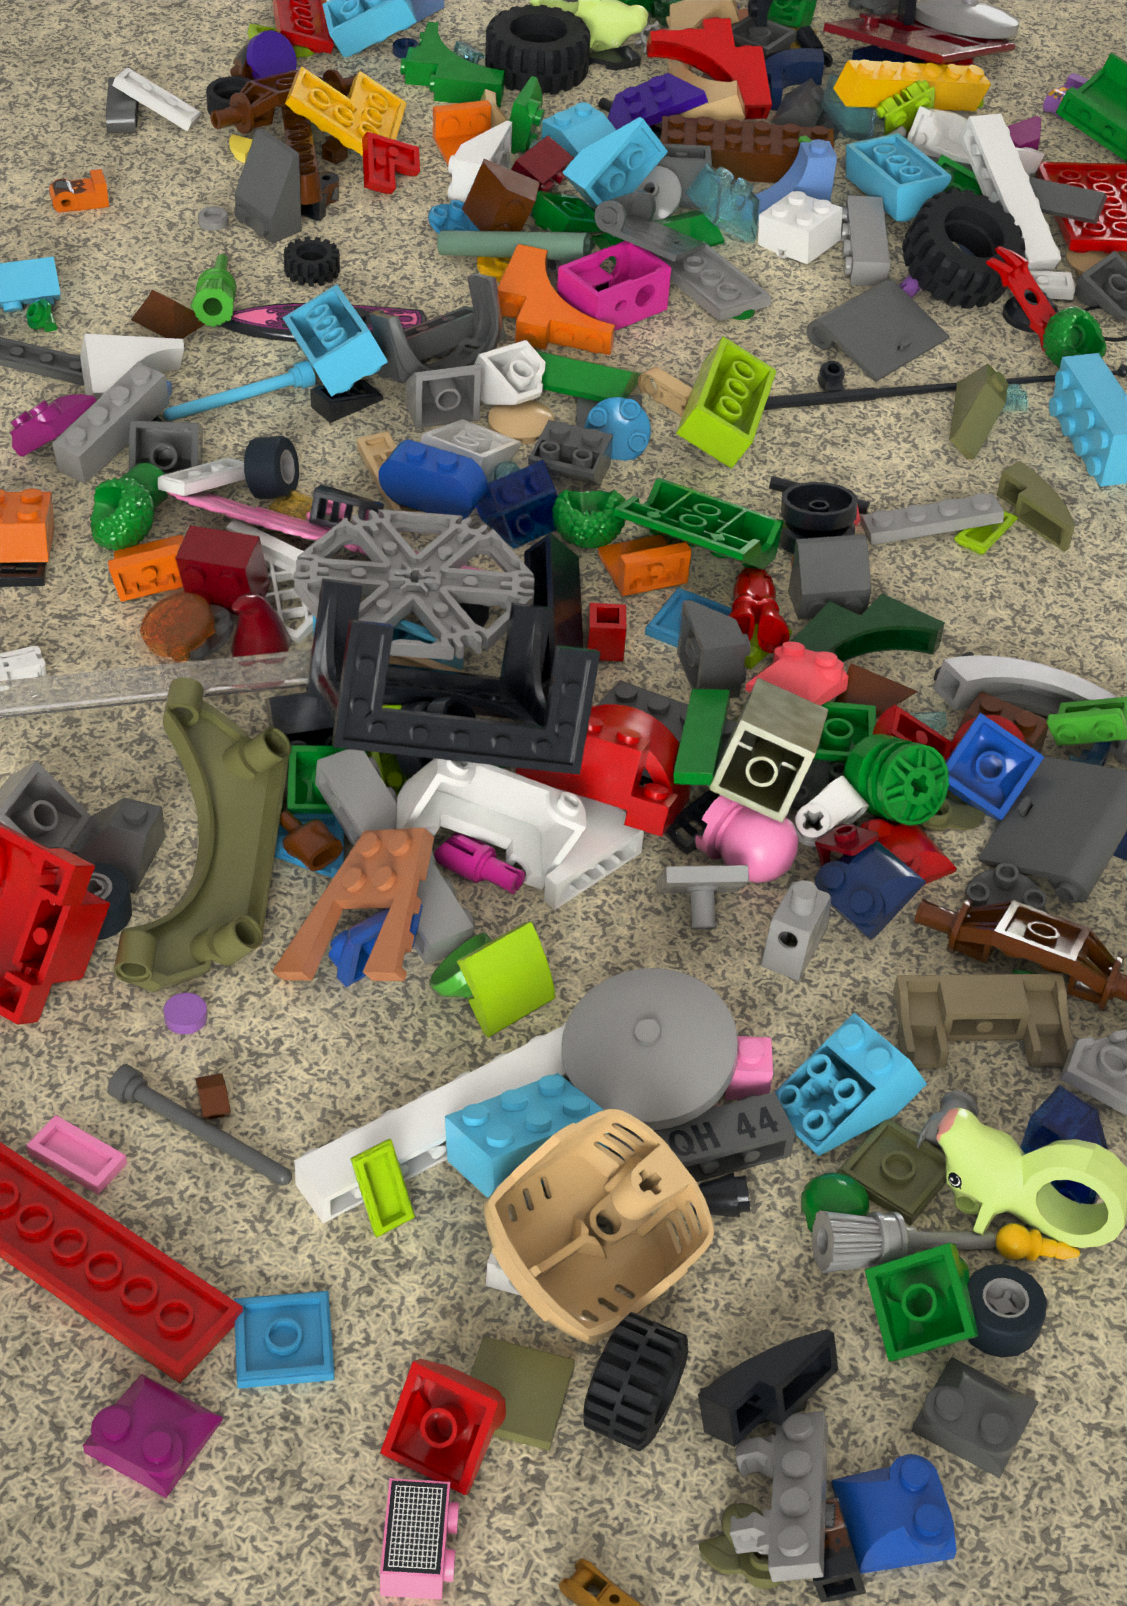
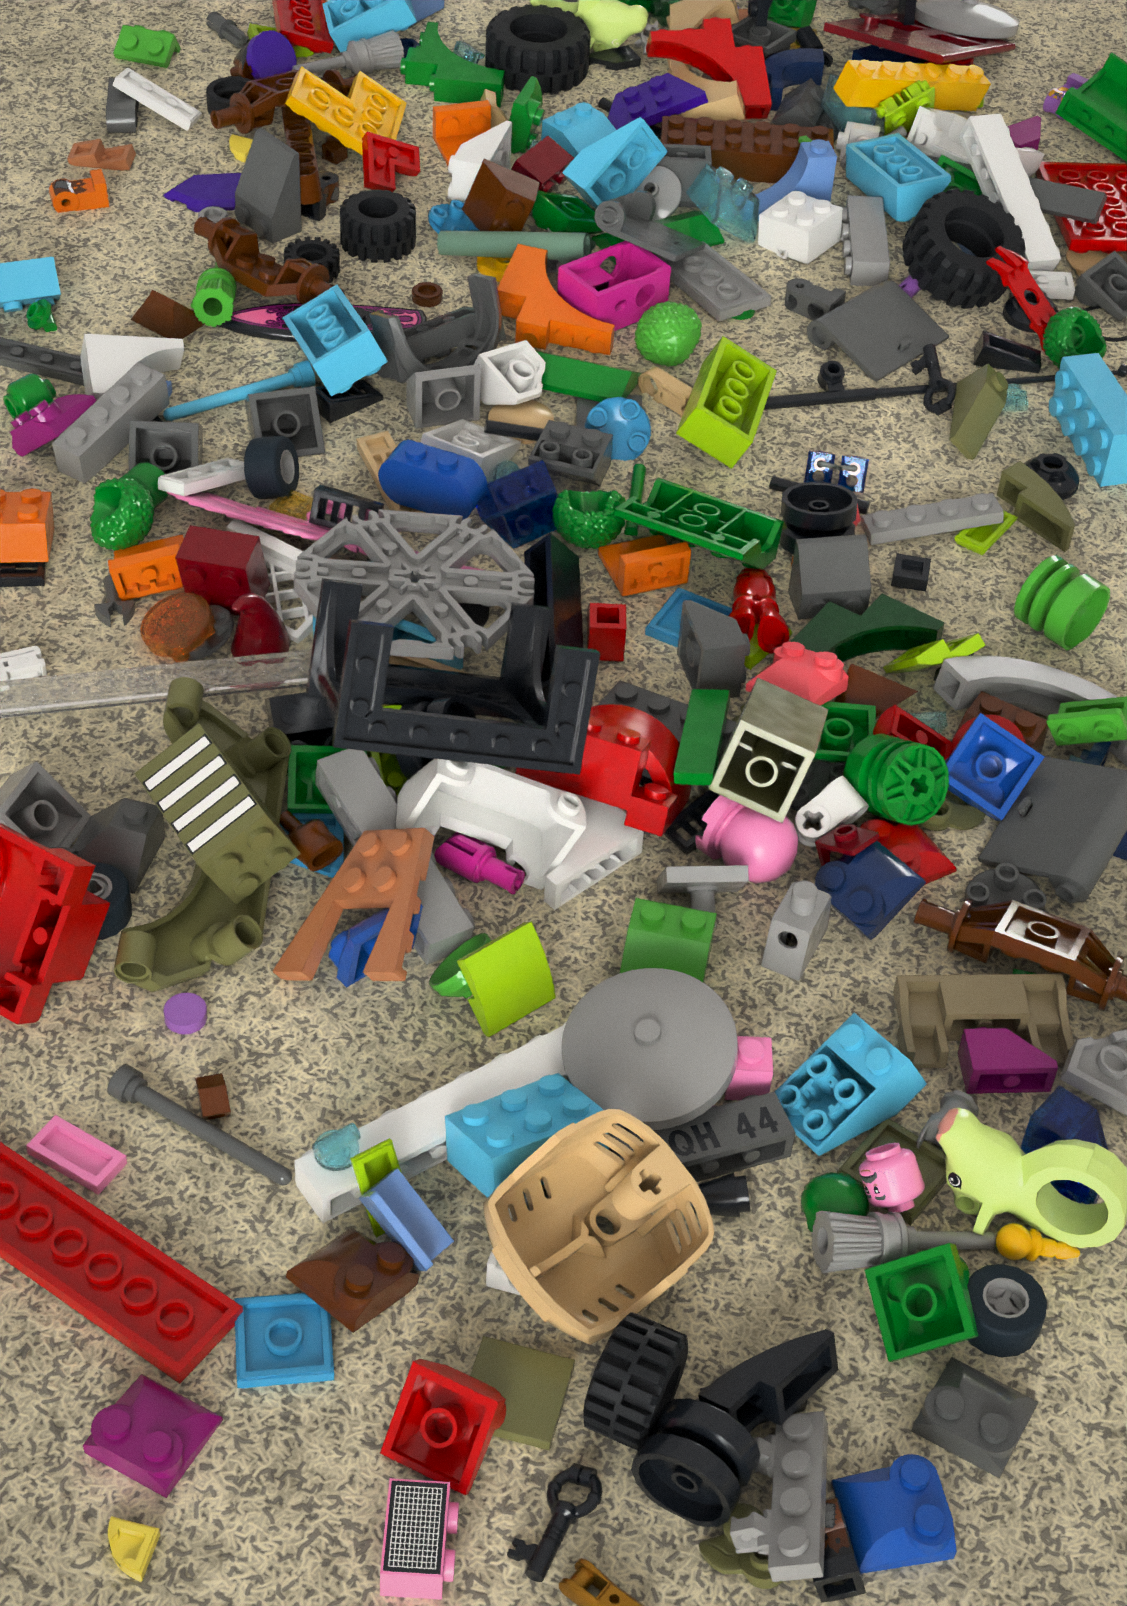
none -> green head [3,373,56,419]
none -> nougat slope [67,139,136,171]
none -> dark grey bar [94,575,135,627]
none -> light yellow tile [108,1516,160,1581]
none -> bright green bracket [113,25,181,68]
none -> olive brick [134,723,301,904]
none -> dark purple tile [164,173,241,212]
none -> reddish brown plate [194,216,345,305]
none -> dark grey axle [206,11,248,48]
none -> dark grey slope [245,386,325,457]
none -> reddish brown slope [286,1228,420,1333]
none -> light grey piece [292,30,404,74]
none -> clear light blue plate [312,1123,361,1171]
none -> black tyre [340,190,416,263]
none -> medium blue panel [359,1168,454,1271]
none -> reddish brown tile [412,282,443,307]
none -> black bar [484,420,544,441]
none -> black piece [507,1463,603,1582]
none -> bright green slope [619,898,717,983]
none -> green bar [624,464,646,536]
none -> black wheel [631,1398,761,1527]
none -> bright green hair [634,301,702,367]
none -> dark grey leg [785,278,846,320]
none -> clear blue piece [804,450,869,493]
none -> white bracket [836,121,881,159]
none -> bright pink head [859,1143,925,1213]
none -> lime slope [883,633,986,673]
none -> black plate [891,553,931,592]
none -> black piece [910,344,956,416]
none -> magenta slope [957,1027,1058,1094]
none -> black slope [973,331,1041,373]
none -> bright green wheel [1014,555,1110,651]
none -> black piece [1024,453,1079,500]

